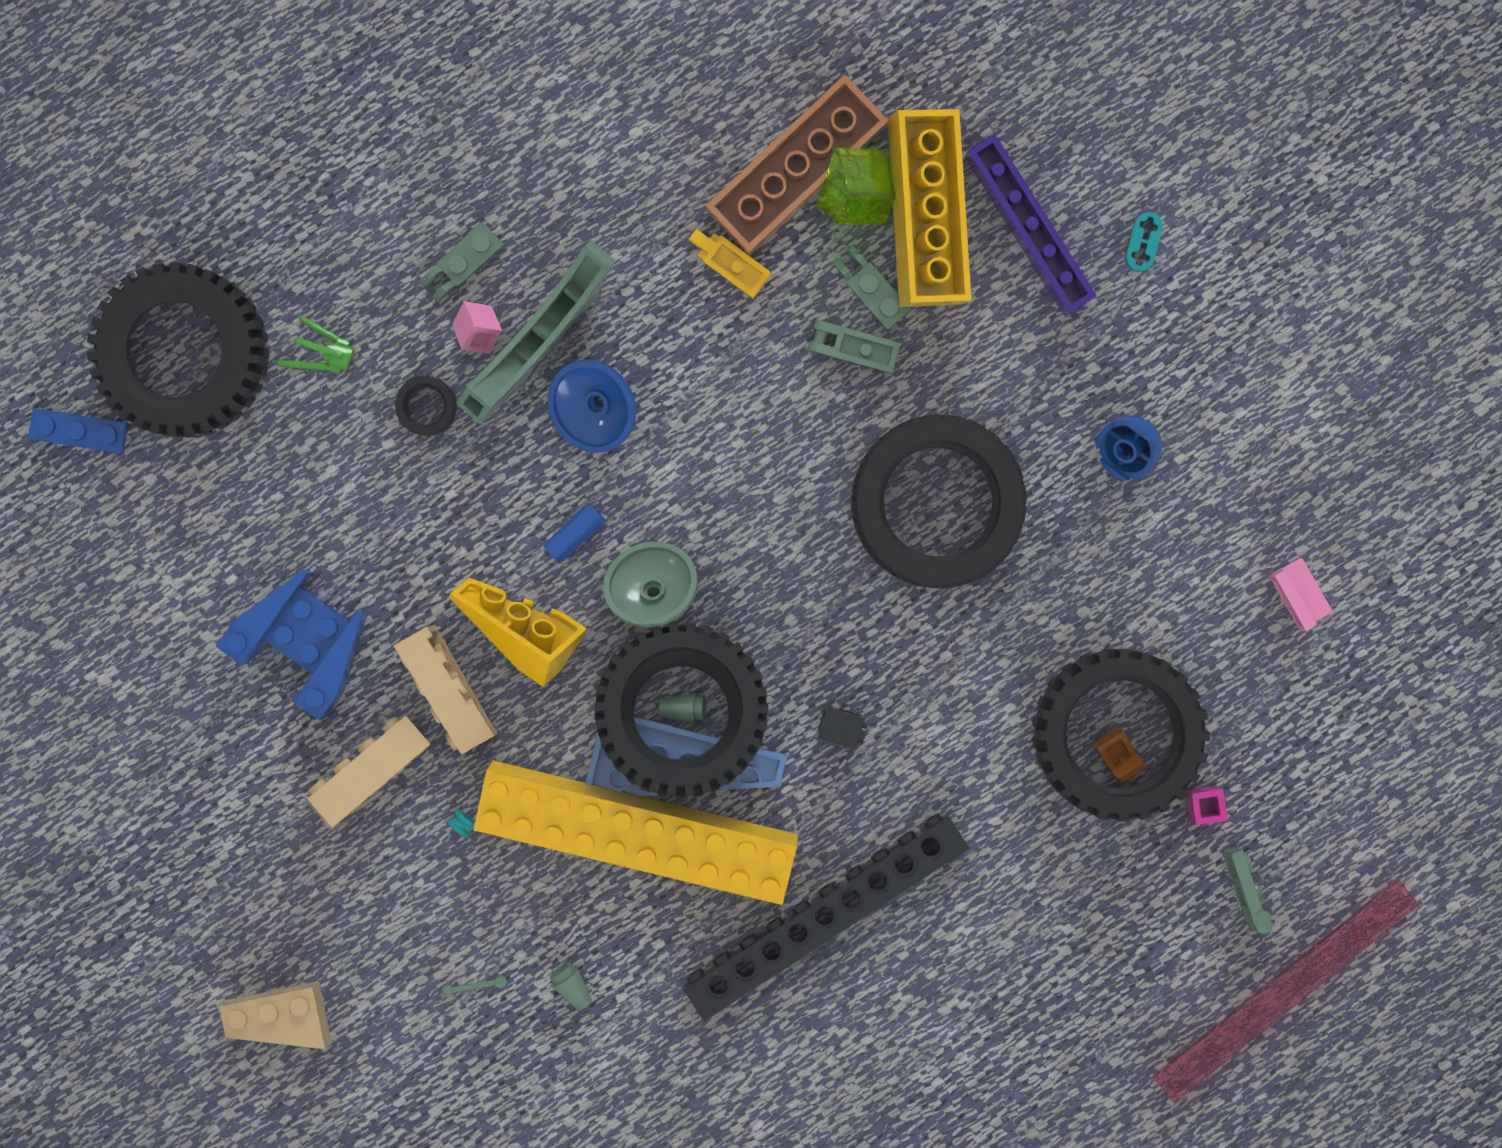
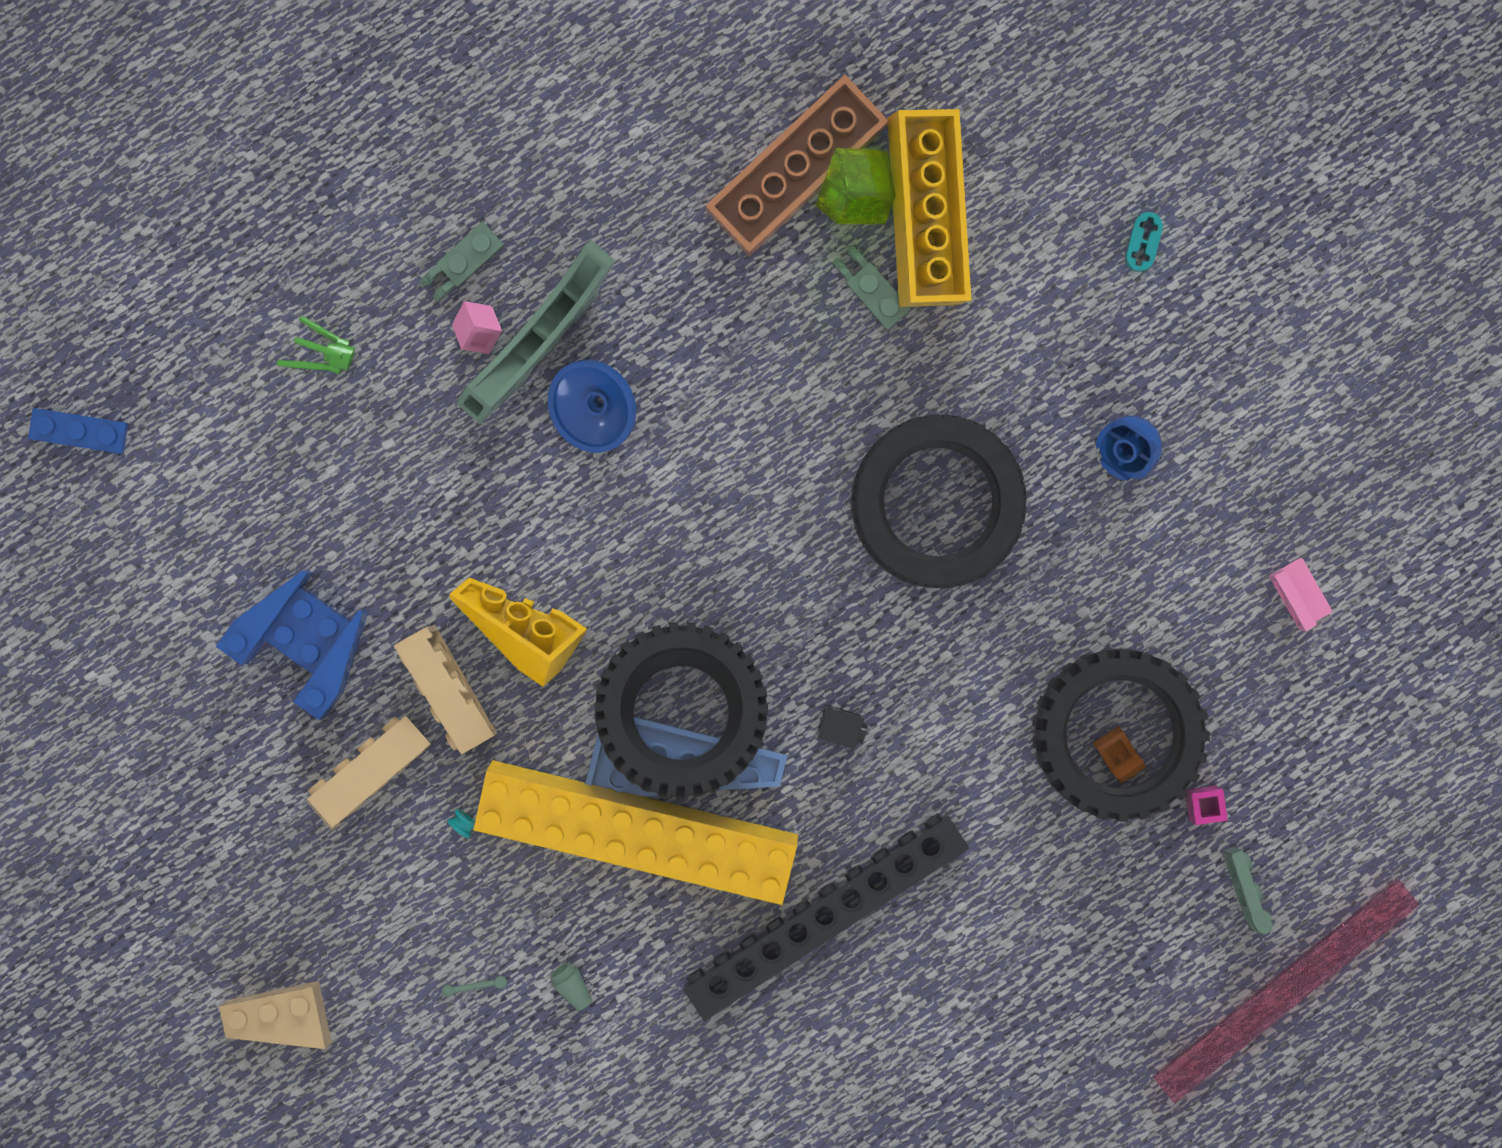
black tyre [87,262,269,438] -> none
black tyre [395,375,457,436] -> none
blue brick [544,503,606,564] -> none
sand green dish [603,542,698,628] -> none
sand green cone [659,692,707,724] -> none
yellow hinge [689,229,772,299] -> none
sand green plate [807,320,901,374] -> none
dark purple brick [965,134,1097,317] -> none

